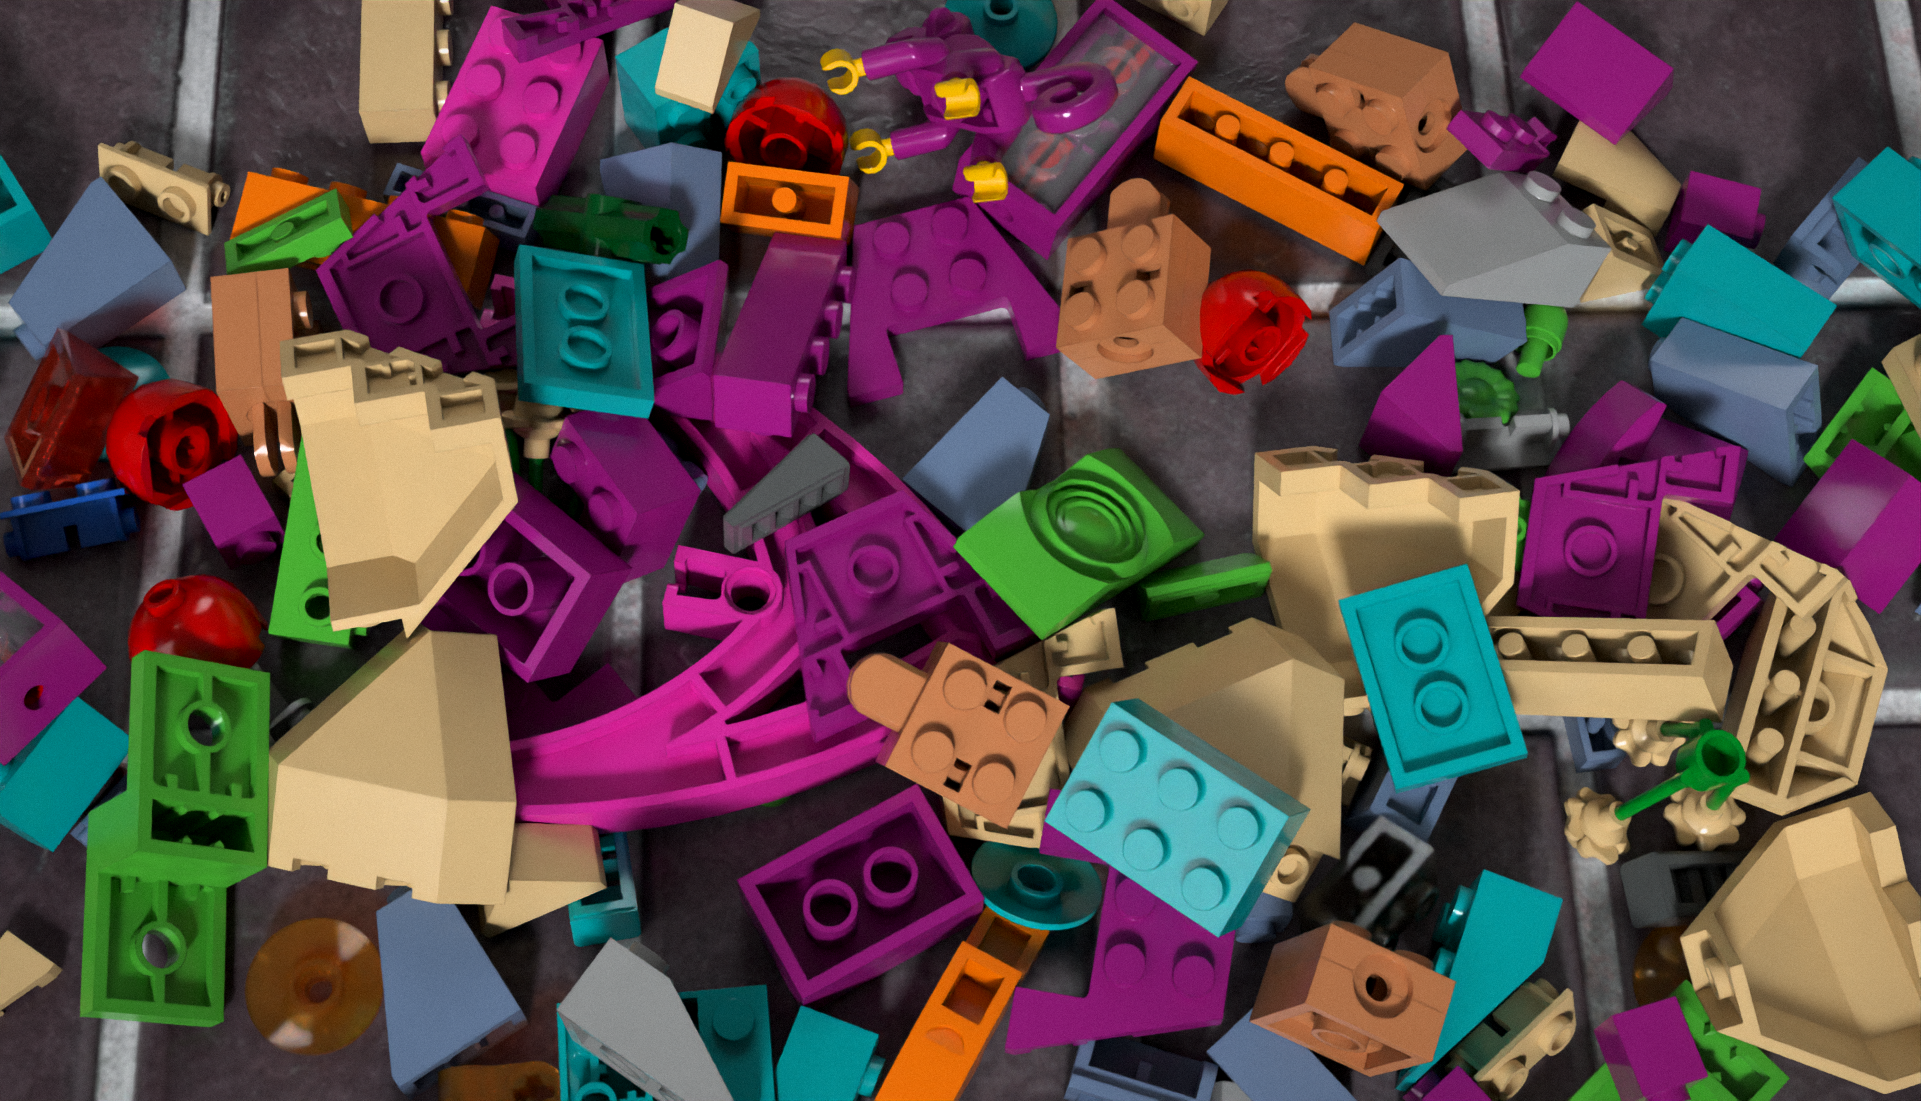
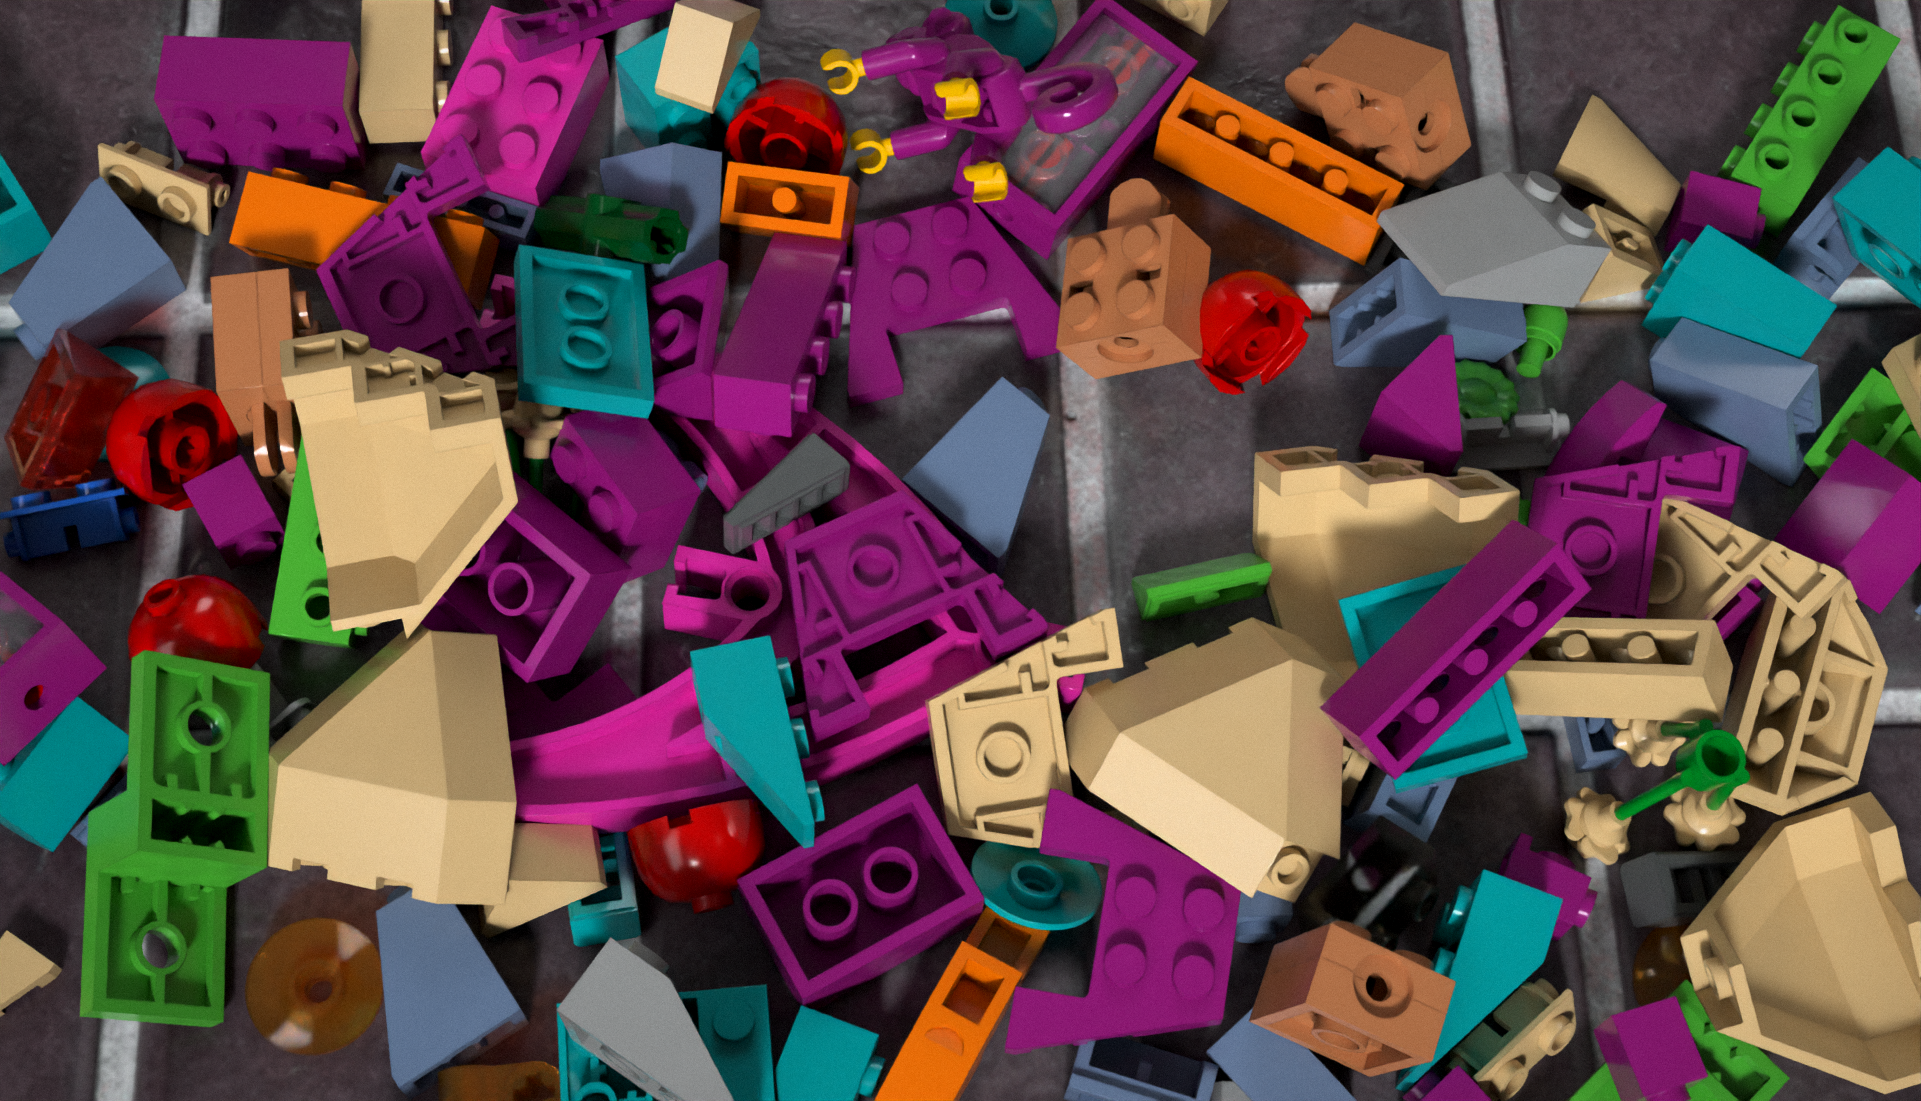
bright green plate [224,188,354,275] -> none
nougat brick [846,641,1070,829] -> none
bright green slope [953,448,1205,640] -> none
brick [1045,698,1311,937] -> none
magenta hinge [1446,110,1558,173] -> none
magenta slope [1520,1,1674,145] -> none
none -> magenta brick [154,35,368,173]
none -> red cylinder [627,799,765,914]
none -> teal slope [690,635,825,849]
none -> magenta brick [1319,519,1592,780]
none -> magenta brick [1496,832,1598,942]
none -> bright green brick [1717,5,1901,237]

